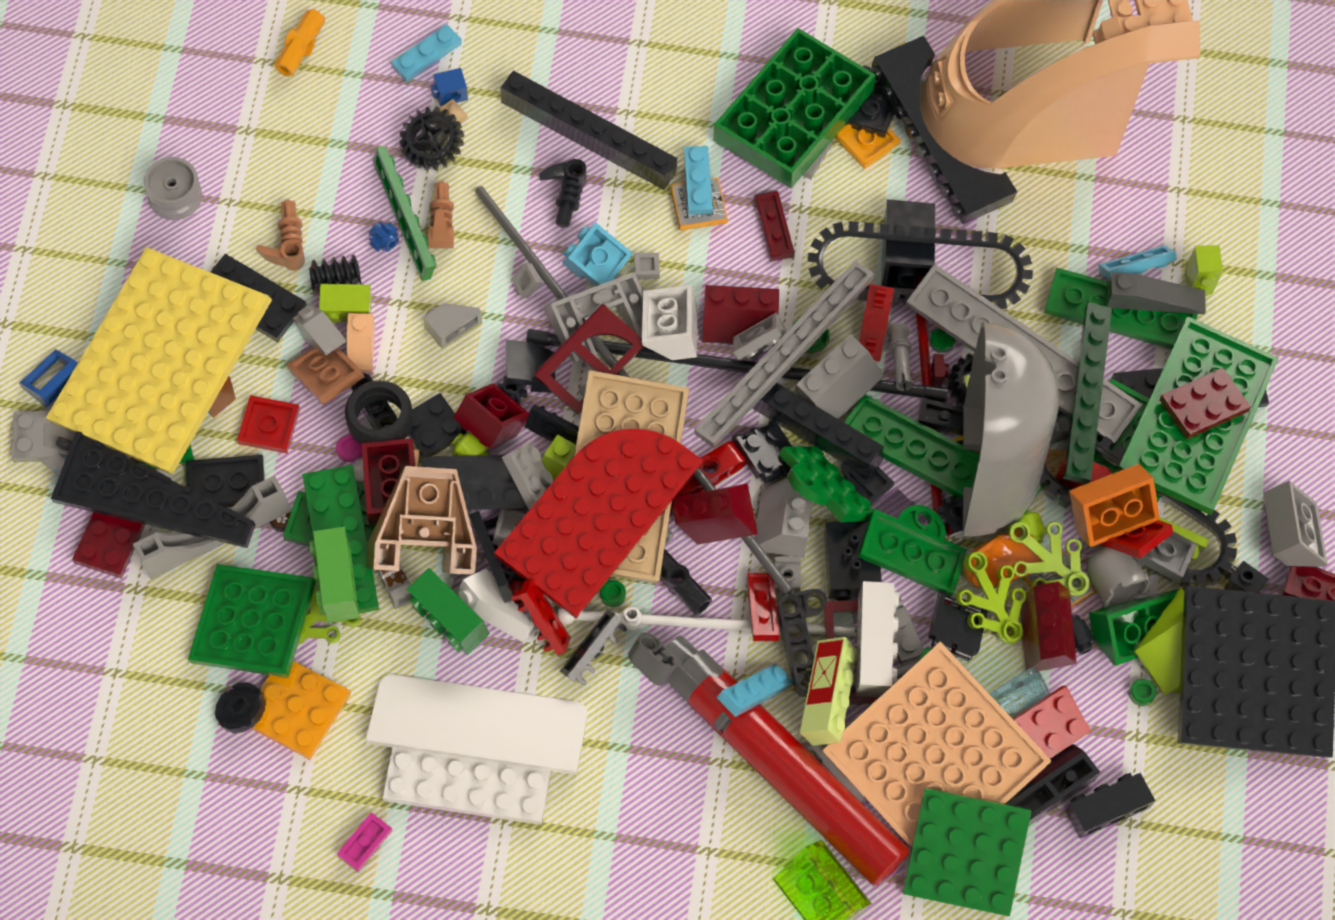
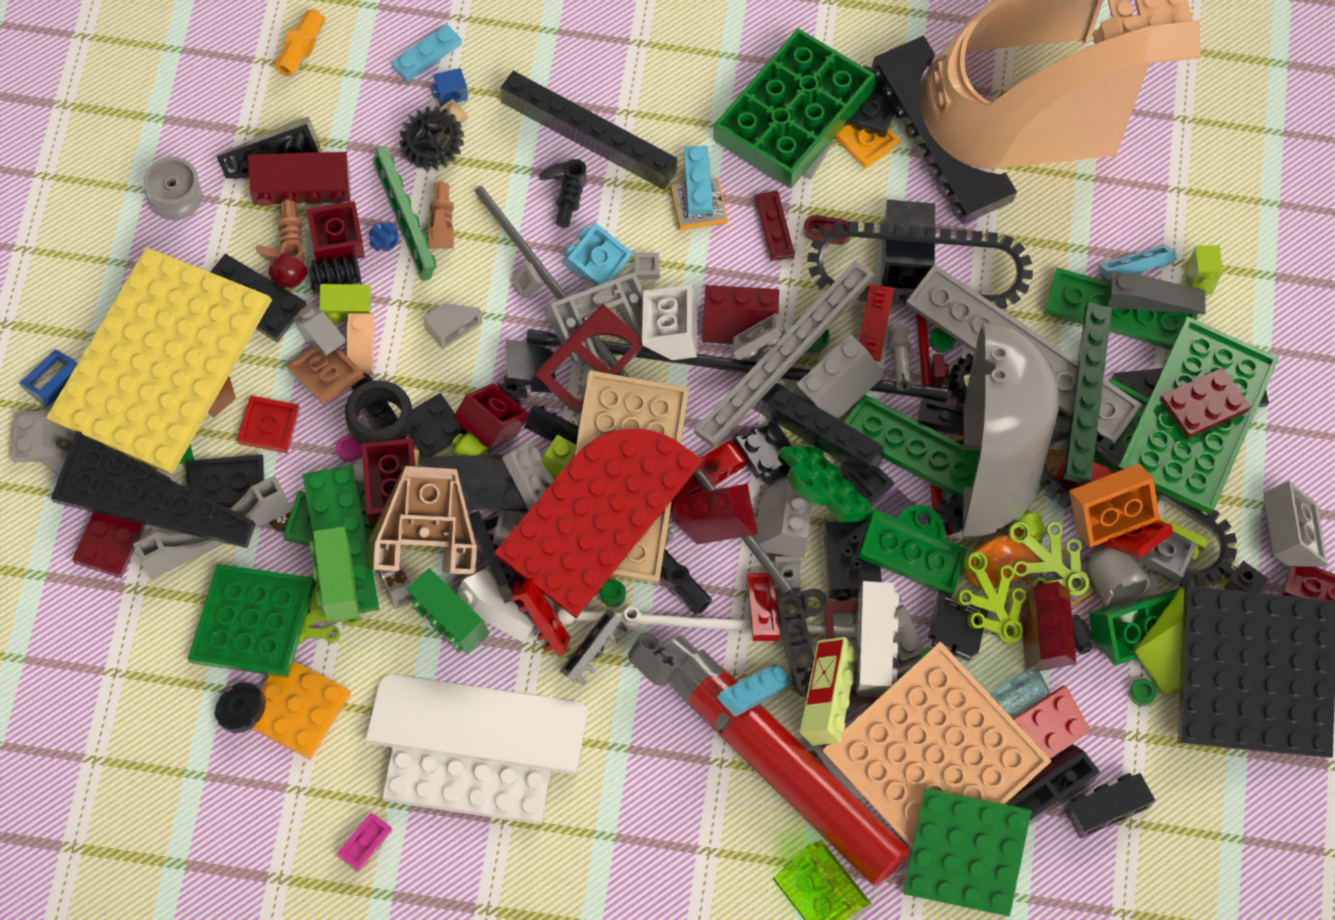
none -> black wedge [216,116,322,179]
none -> dark red slope [248,152,351,206]
none -> dark red hair [268,253,308,289]
none -> dark red brick [306,201,365,266]
none -> dark red plate [803,215,851,245]

